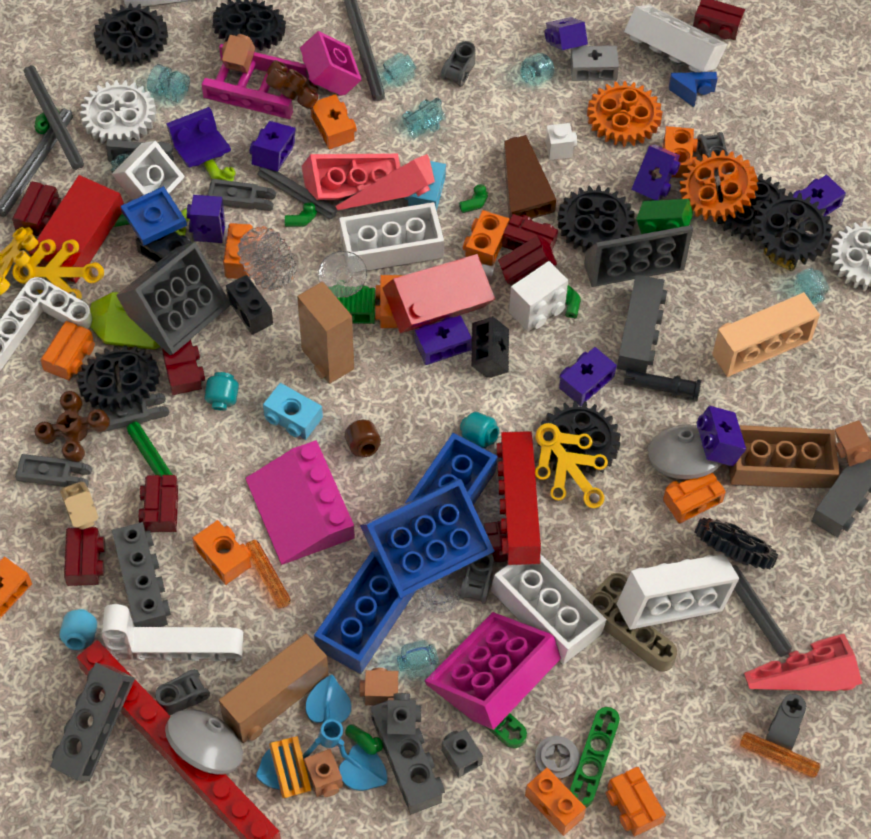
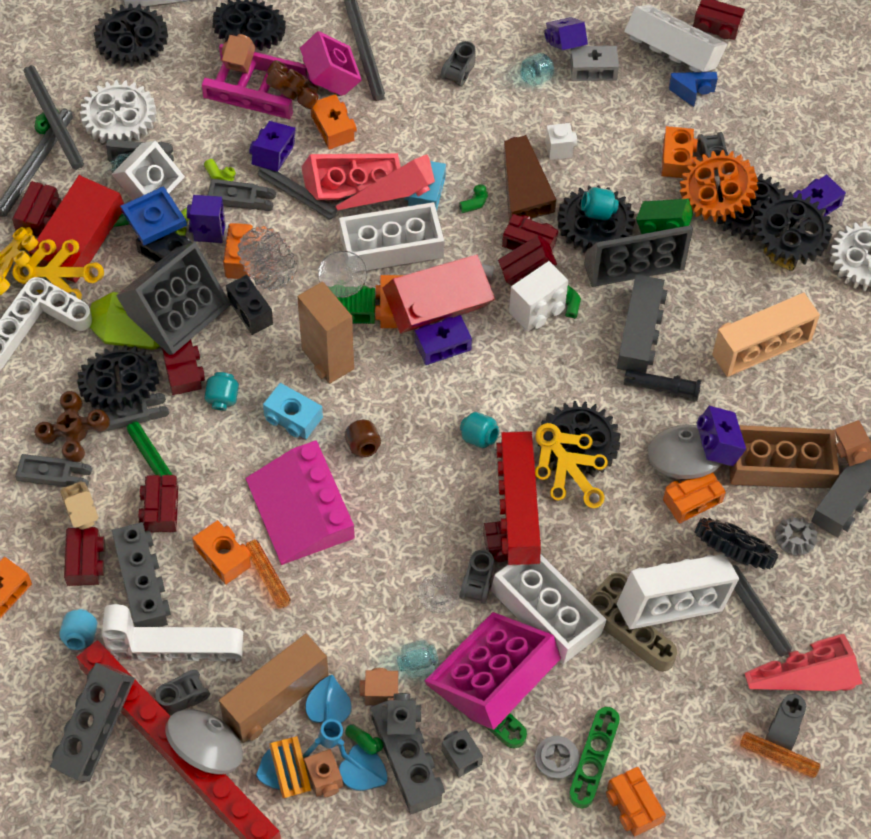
orange brick [40,321,95,381] -> none
clear light blue wheel [147,64,190,103] -> none
dark purple bracket [166,107,231,168] -> none
green arm [285,202,317,227] -> none
blue brick [314,433,498,674] -> none
blue slope [360,479,495,598] -> none
clear light blue head [382,52,417,87] -> none
clear light blue hips [402,98,446,139] -> none
orange brick [463,210,510,266] -> none
black brick [471,316,509,378] -> none
orange brick [525,768,586,836] -> none
dark purple brick [559,347,617,407] -> none
orange gear [587,81,663,147] -> none
dark purple brick [631,144,680,200] -> none
clear light blue head [793,268,830,305] -> none
none -> teal head [581,187,618,220]
none -> light grey gear [775,515,818,555]

